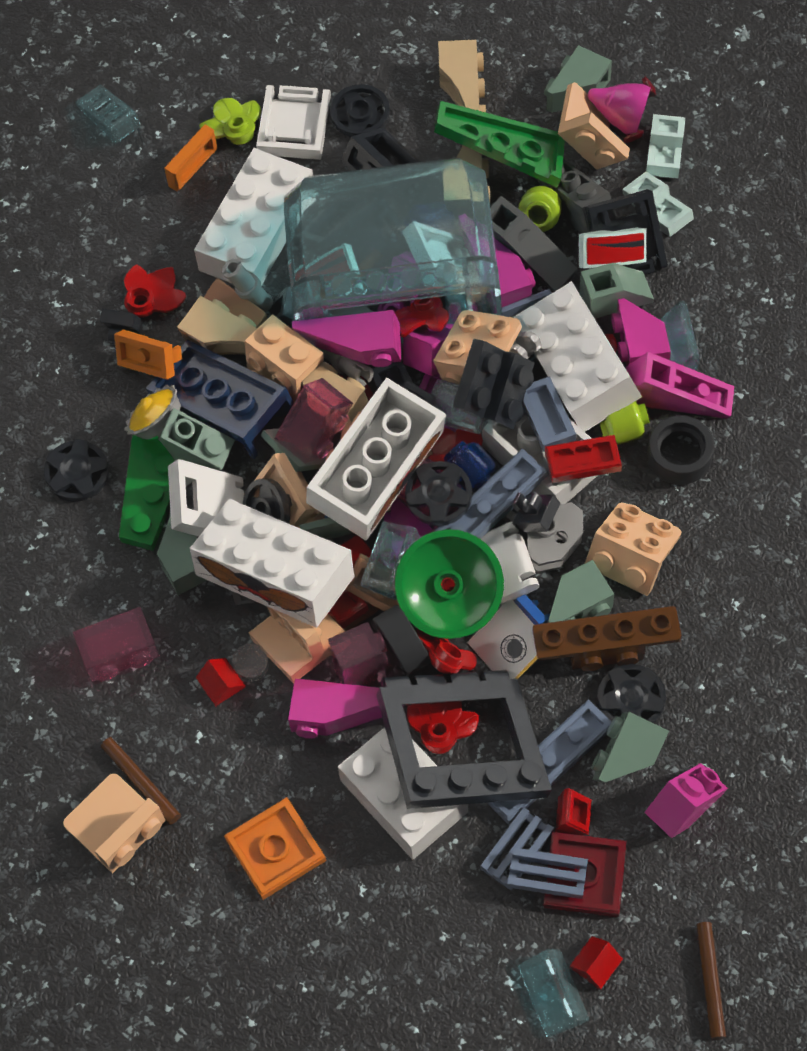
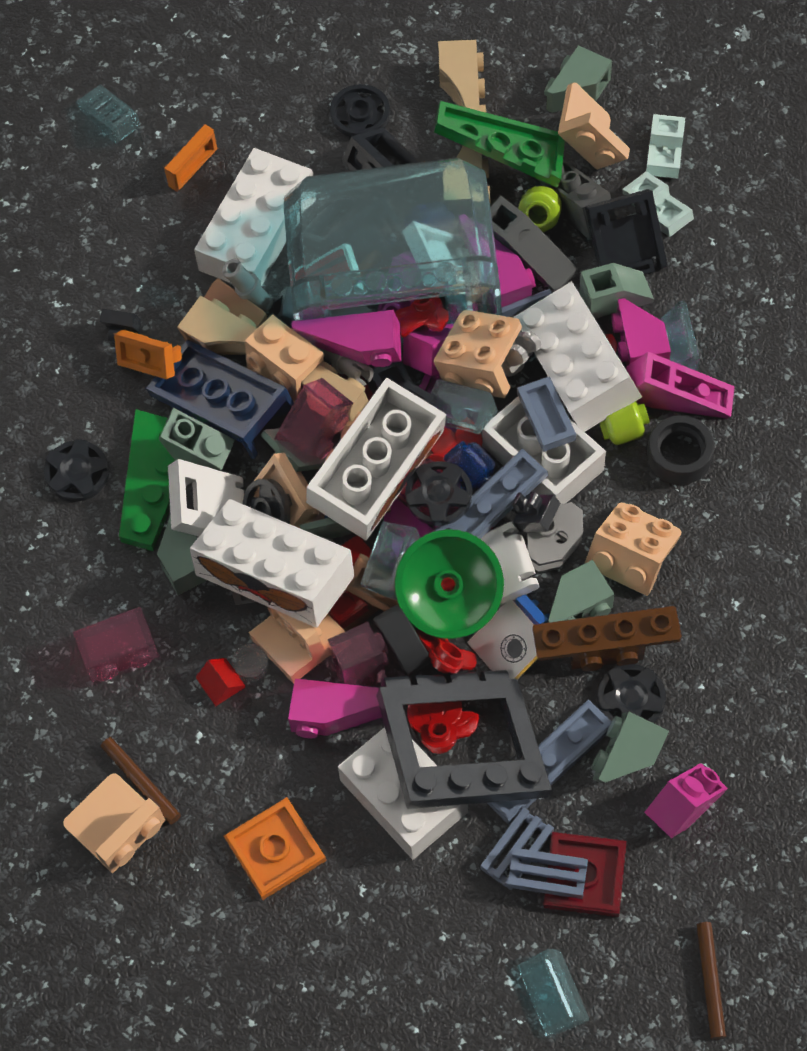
red plate [124,265,186,317] -> none
piece [125,385,181,439] -> none
lime plate [199,98,261,145] -> none
white container [256,85,331,160] -> none
black plate [453,339,534,430] -> none
red plate [545,435,622,483] -> none
red slope [555,788,592,835] -> none
red slope [569,936,623,990] -> none
slope [579,227,646,268] -> none
dark pink hat [588,76,656,143] -> none

